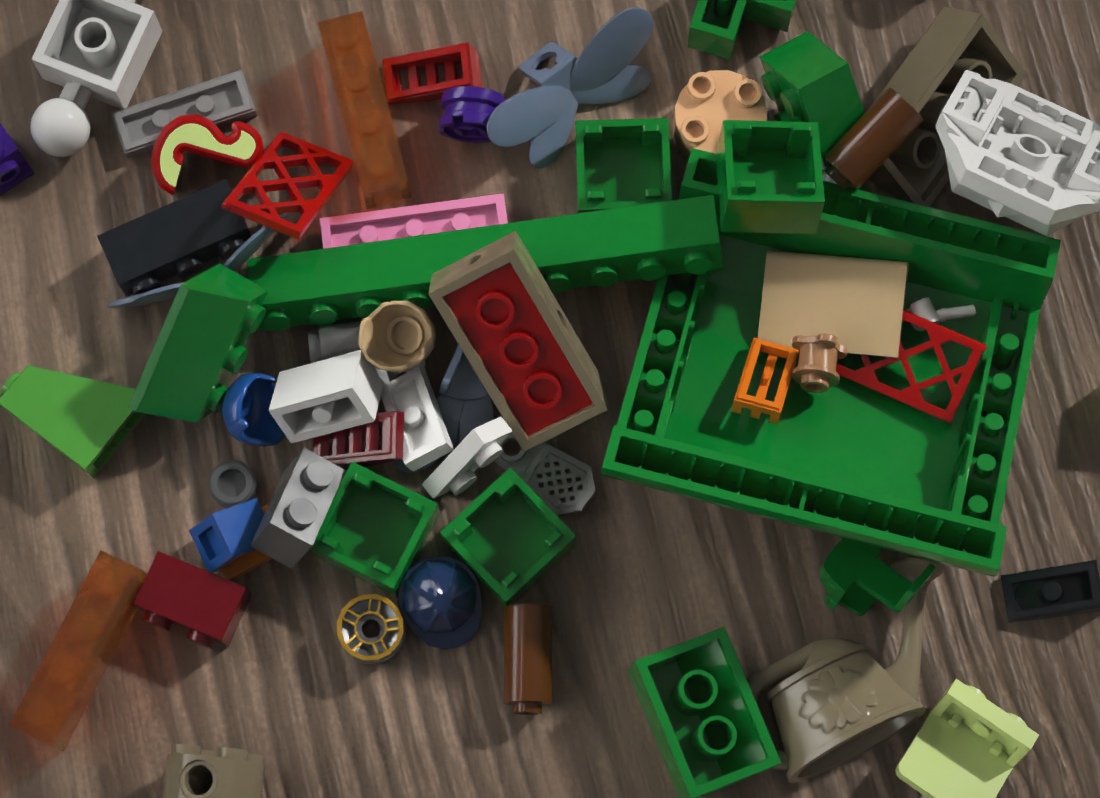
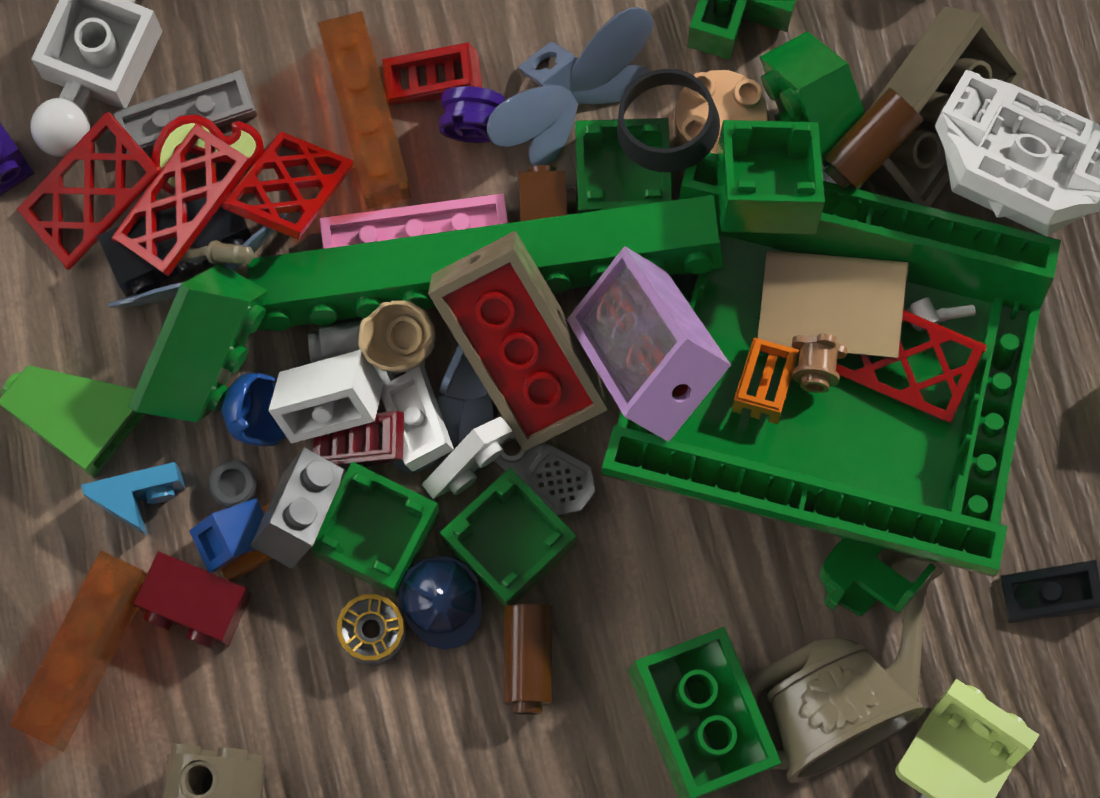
none -> red window [17,112,161,270]
none -> dark azure slope [81,462,186,536]
none -> window [111,123,253,276]
none -> dark tan piece [180,240,254,264]
none -> reddish brown brick [519,165,576,221]
none -> lavender brick [567,246,731,442]
none -> black tyre [617,69,720,172]

